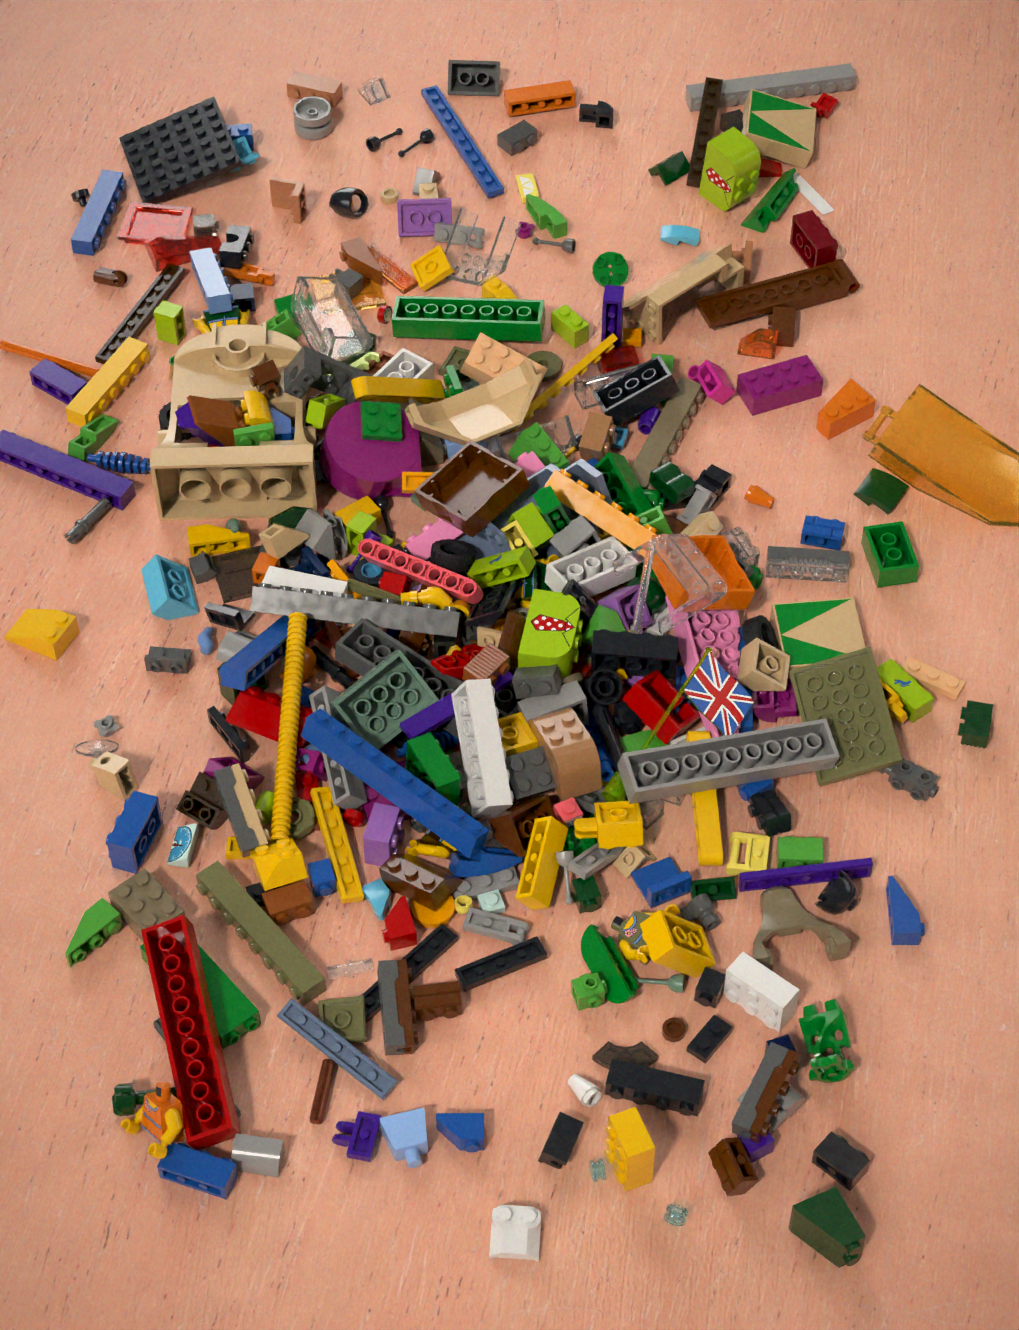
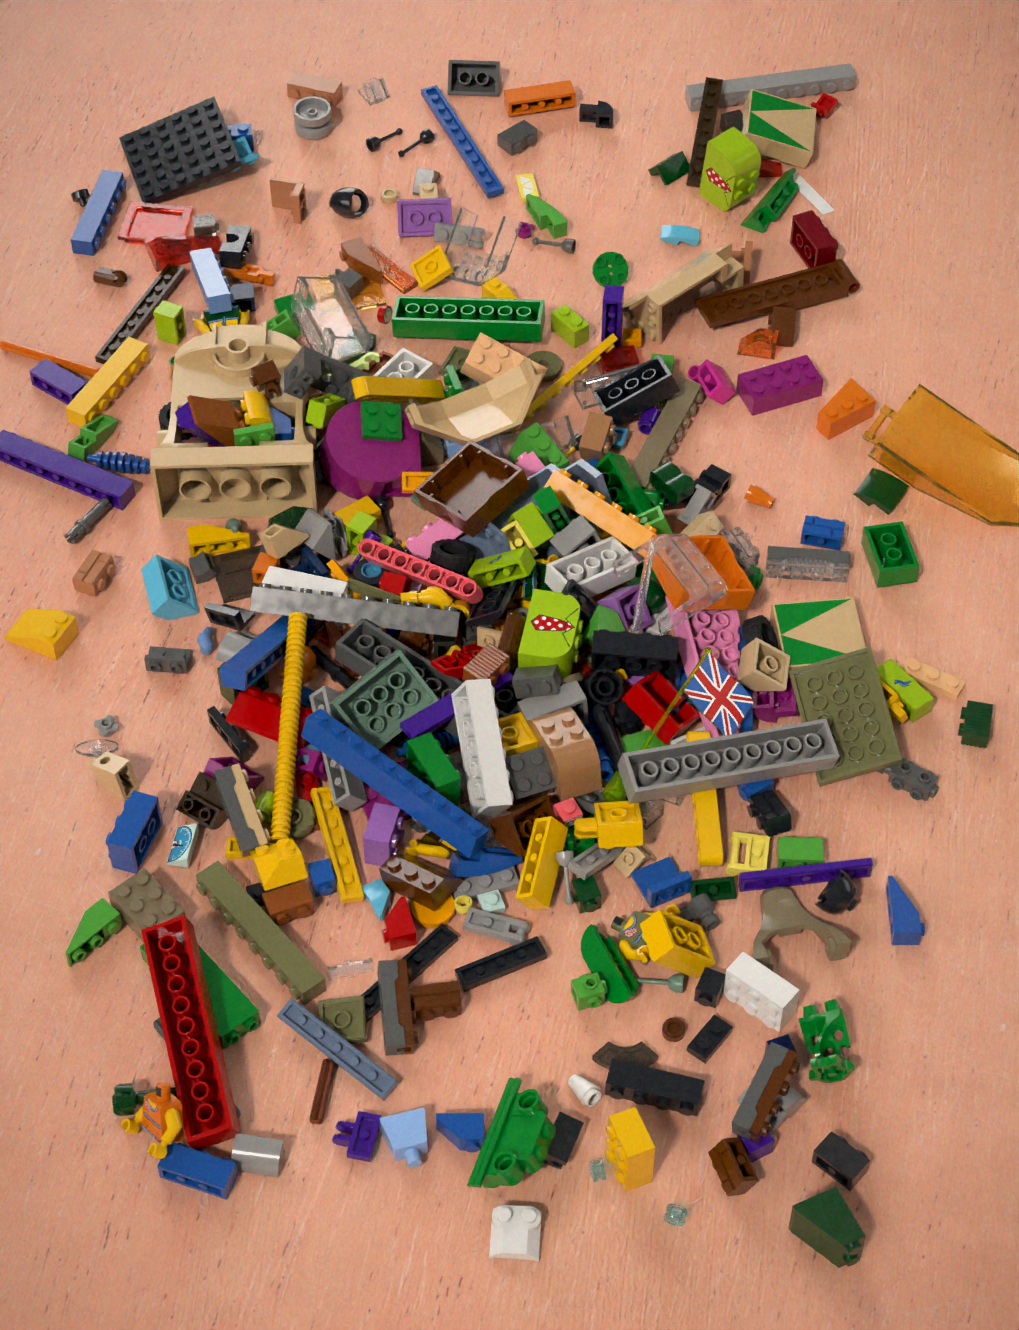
red tile [342,808,365,827] -> none
none -> nougat brick [72,549,116,597]
none -> green brick [467,1078,556,1188]

